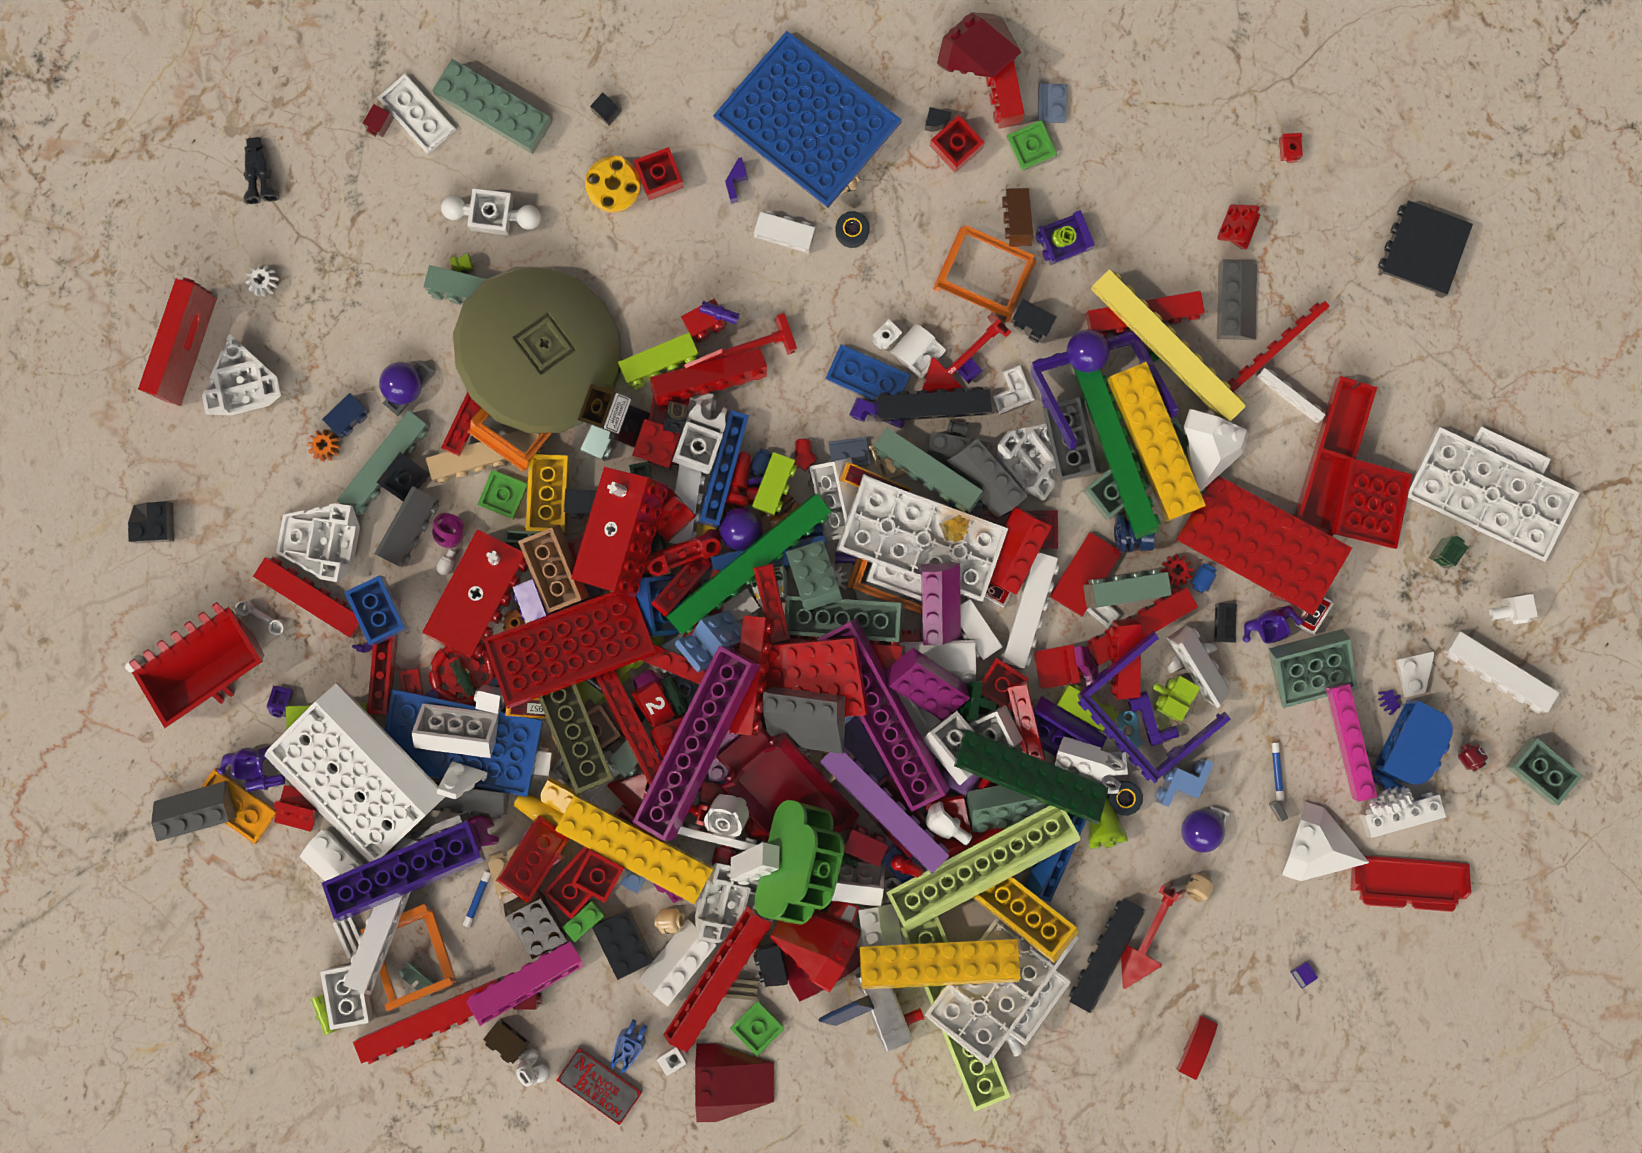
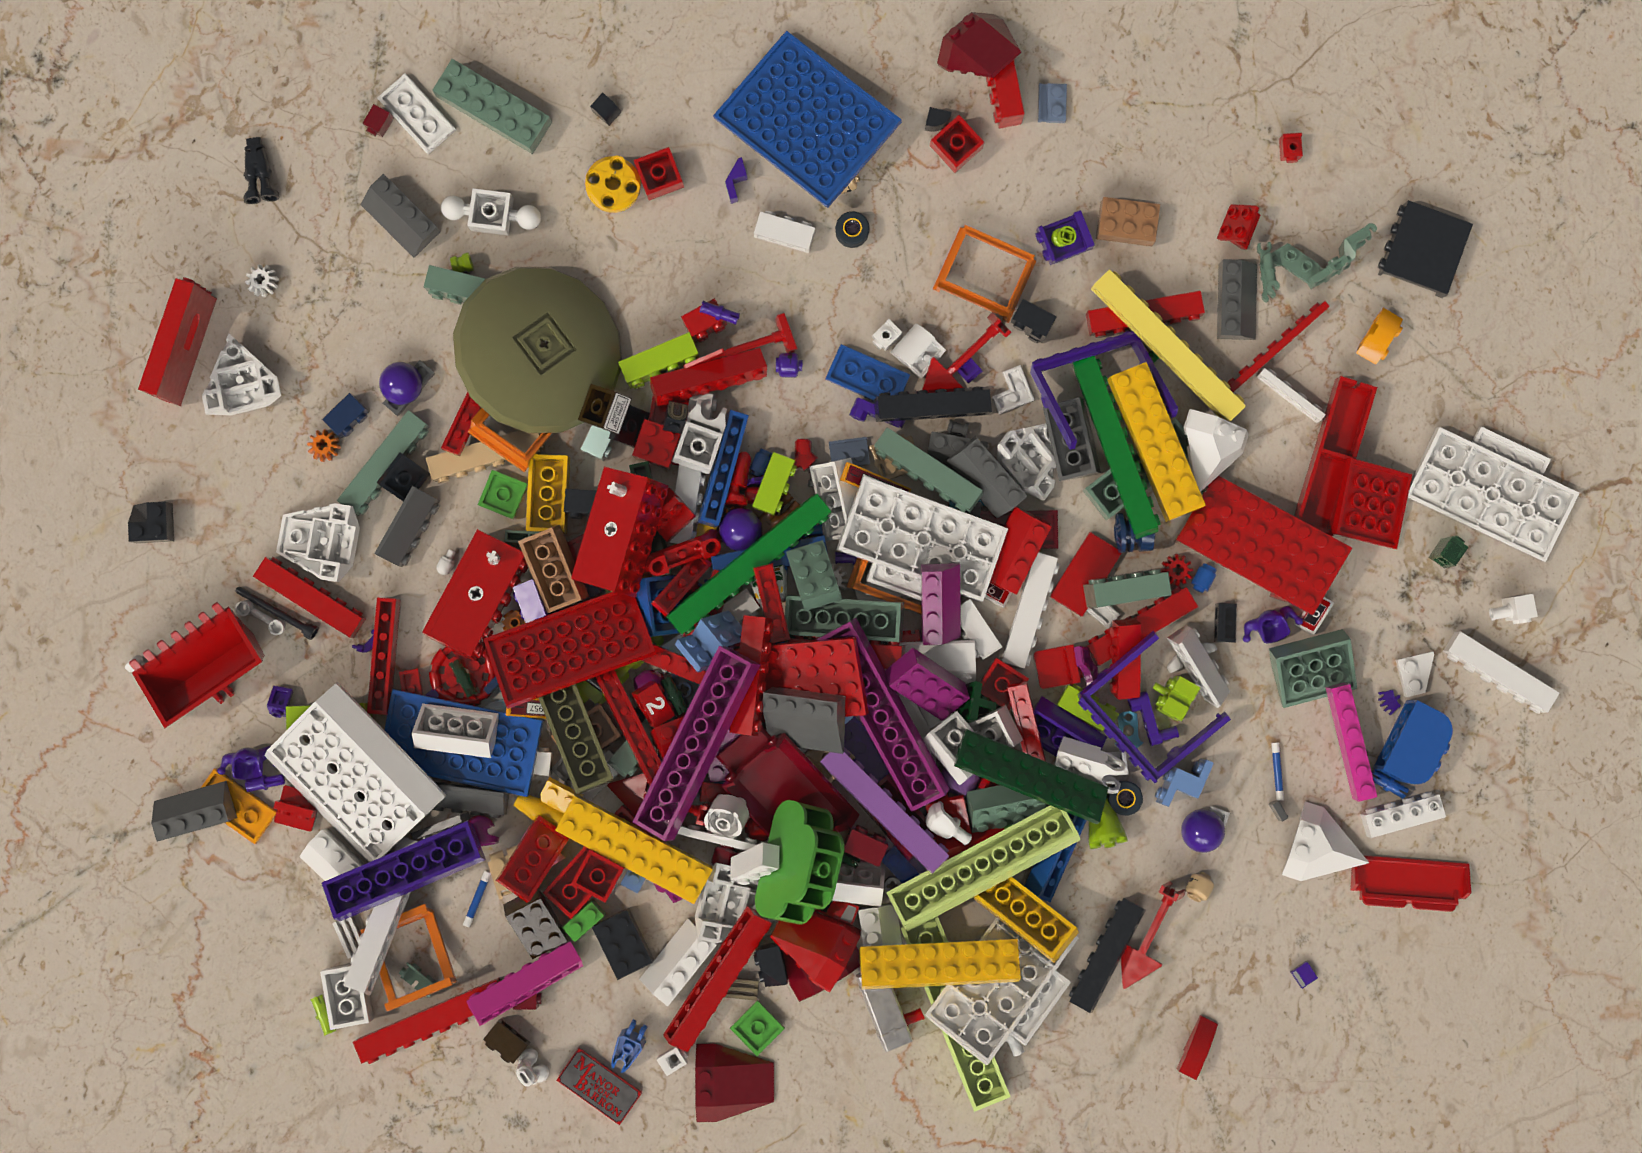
blue brick [344,575,409,646] -> none
magenta helmet [432,513,464,549] -> none
white wing [437,761,488,799] -> none
white brick [474,684,504,714] -> none
tan head [654,908,685,934] -> none
dark blue slope [818,996,874,1026] -> none
red axle [891,855,923,878] -> none
clear yellow brick [939,515,969,543] -> none
reddish brown brick [1002,188,1033,247] -> none
bright green plate [1006,120,1057,171] -> none
dark purple piece [1066,329,1110,373] -> none
white gear [1369,786,1413,816] -> none
dark red head [1458,742,1488,772] -> none
sand green brick [1506,738,1583,806] -> none
none -> black piece [235,587,319,640]
none -> dark grey slope [360,174,441,258]
none -> dark purple head [776,353,803,378]
none -> medium nougat brick [1096,197,1160,247]
none -> sand green piece [1256,223,1377,303]
none -> light orange brick [1356,307,1403,365]

